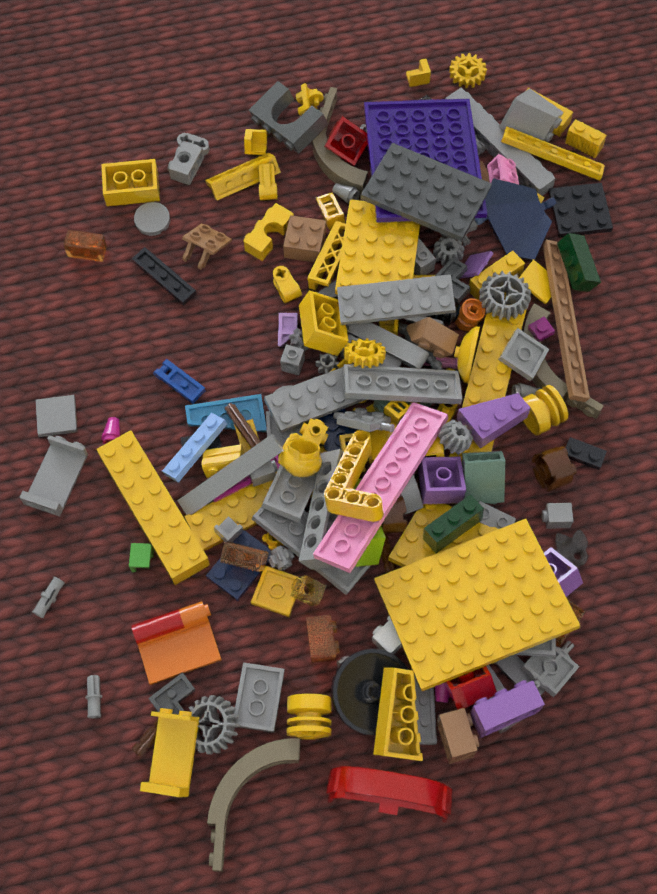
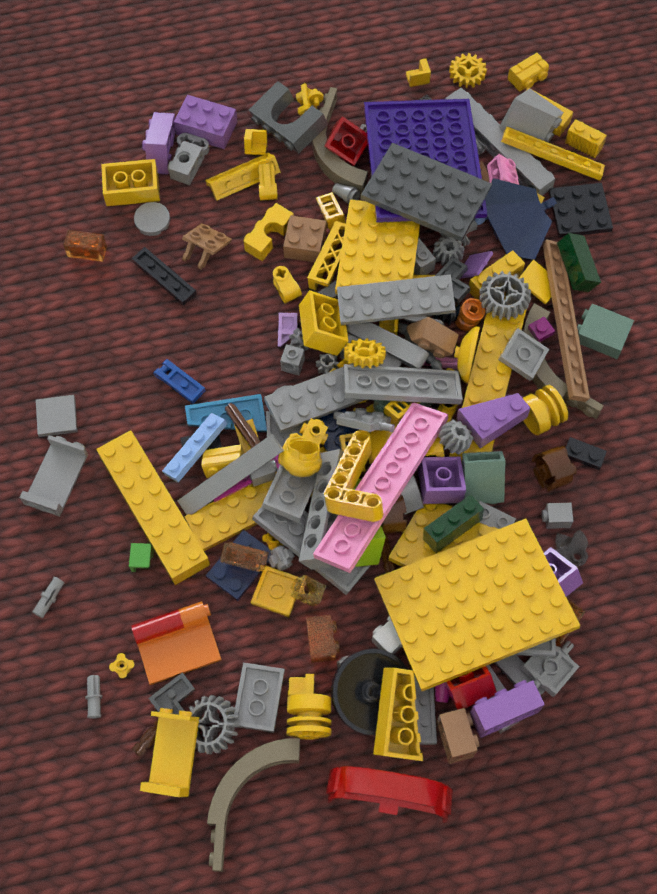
dark pink cone [101,417,120,445] -> none
light grey panel [214,516,243,545] -> none
light grey cone [511,383,541,398] -> none
none -> yellow plate [109,653,135,678]
none -> medium lavender wedge [142,112,175,174]
none -> medium lavender brick [174,95,237,149]
none -> yellow panel [288,674,314,696]
none -> yellow brick [508,53,549,92]
none -> sand green brick [577,304,634,359]

